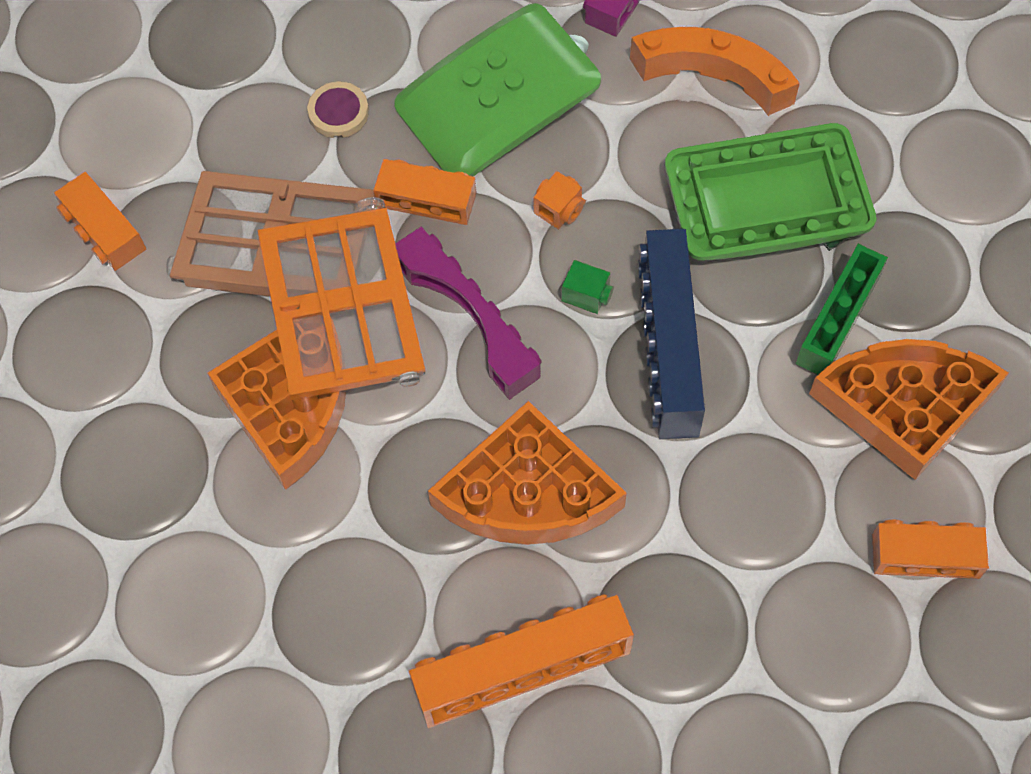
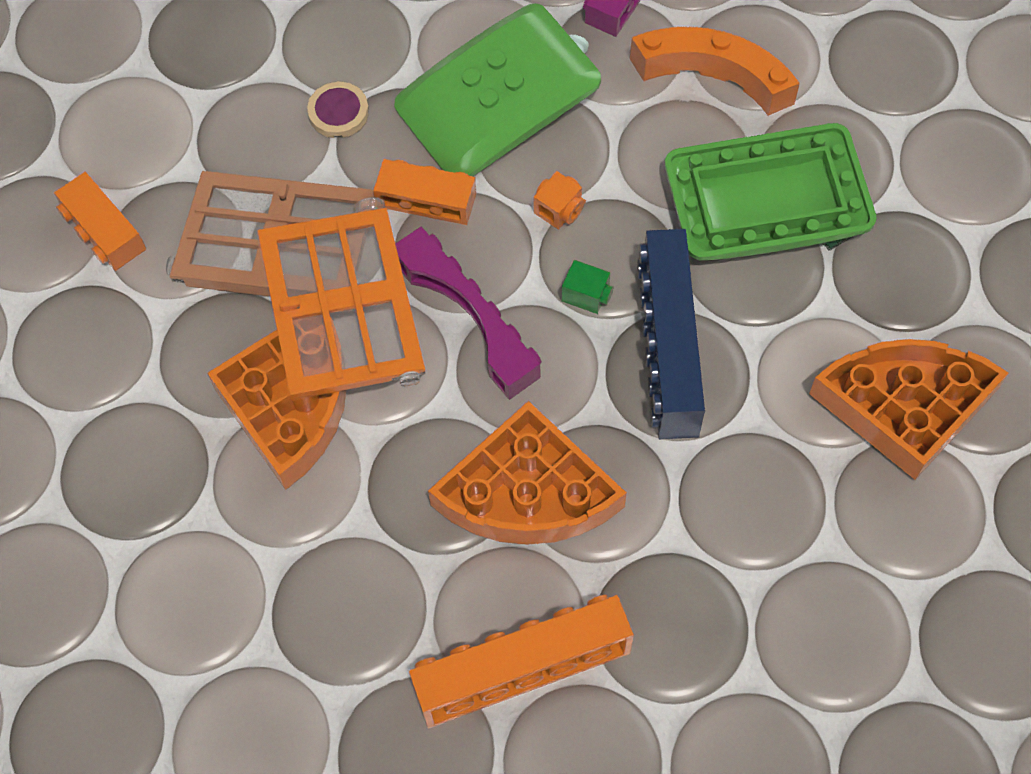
green brick [796,243,888,375] -> none
orange brick [872,519,989,579] -> none

